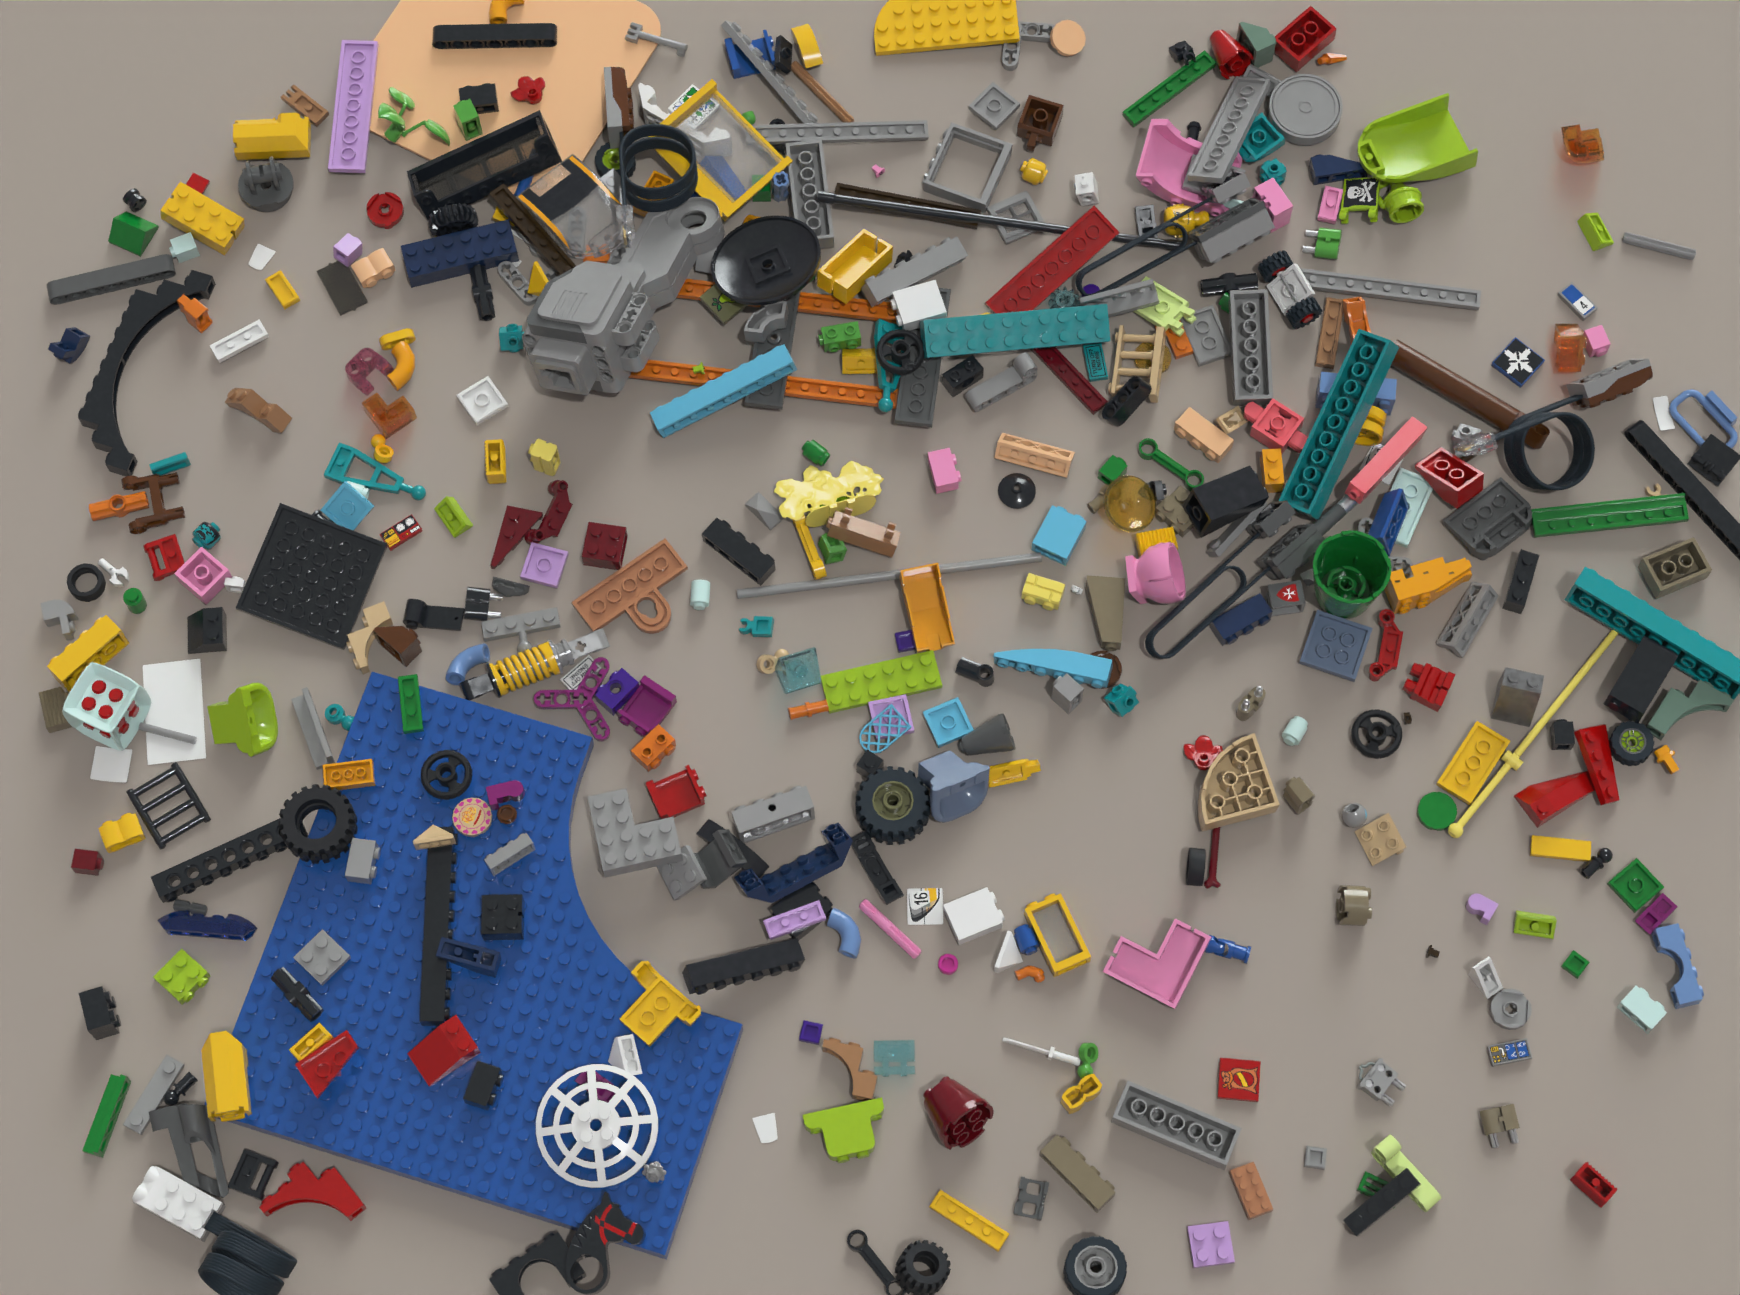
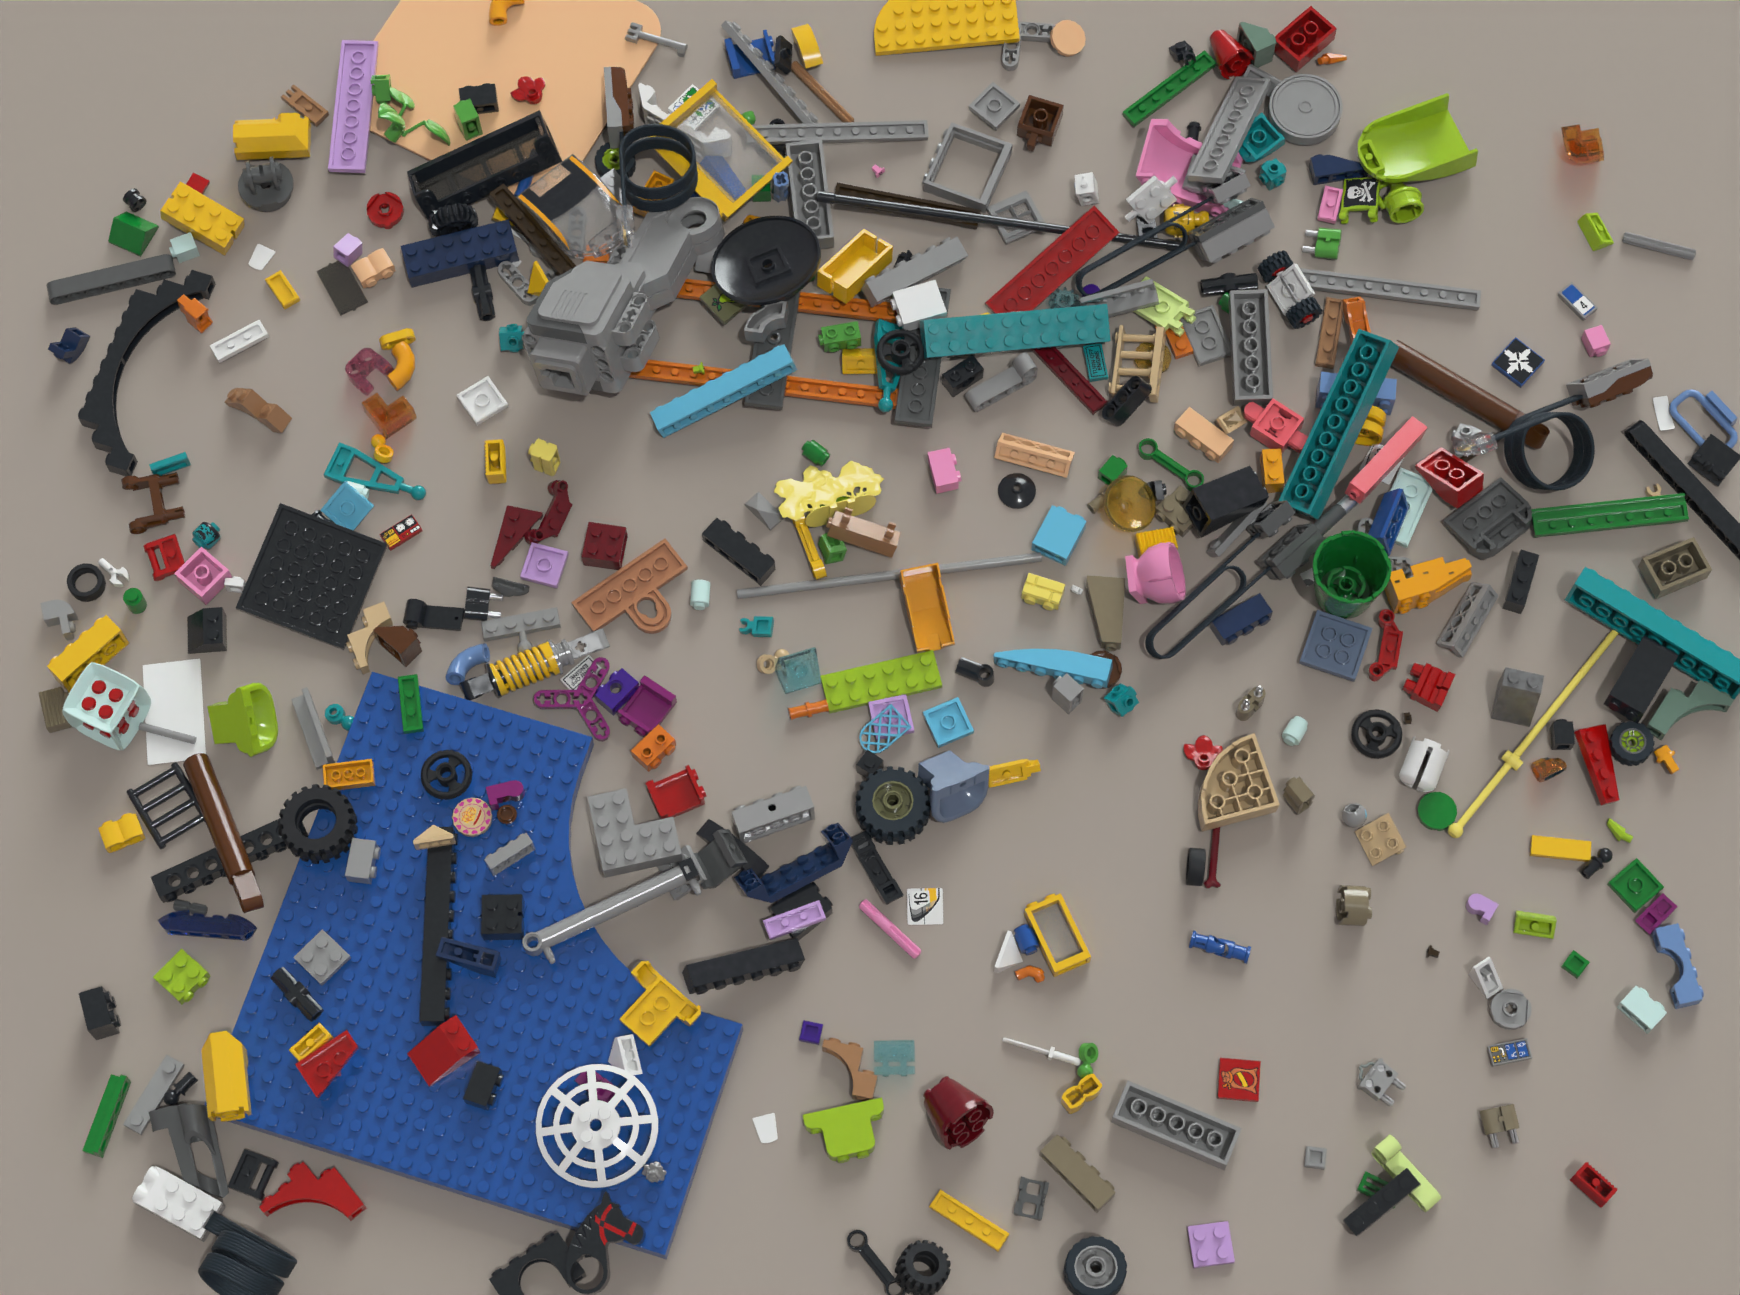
dark red brick [71,849,104,876] -> none
orange piece [89,491,149,521] -> none
white sticker [90,746,132,783] -> none
black beam [432,23,557,49] -> none
lime slope [434,496,473,538] -> none
medium blue cylinder [827,908,861,959] -> none
dark purple tile [895,630,916,653] -> none
dark pink tile [938,954,958,975] -> none
white brick [943,887,1005,945] -> none
dark grey cone [959,713,1016,756] -> none
yellow head [1020,158,1048,185] -> none
bright pink piece [1103,919,1212,1009] -> none
nougat piece [1229,1162,1273,1220] -> none
bright pink piece [1252,178,1293,233] -> none
piece [1265,580,1306,617] -> none
yellow plate [1436,721,1510,805] -> none
red wedge [1514,771,1595,828] -> none
clear orange brick [1554,324,1587,372] -> none
none -> reddish brown piece [183,753,264,913]
none -> bright green brick [370,74,392,104]
none -> light grey piece [522,857,702,964]
none -> white plate [1125,175,1178,223]
none -> white cylinder [1399,737,1450,792]
none -> clear orange rock [1531,757,1567,782]
none -> lime bar [1607,818,1633,843]

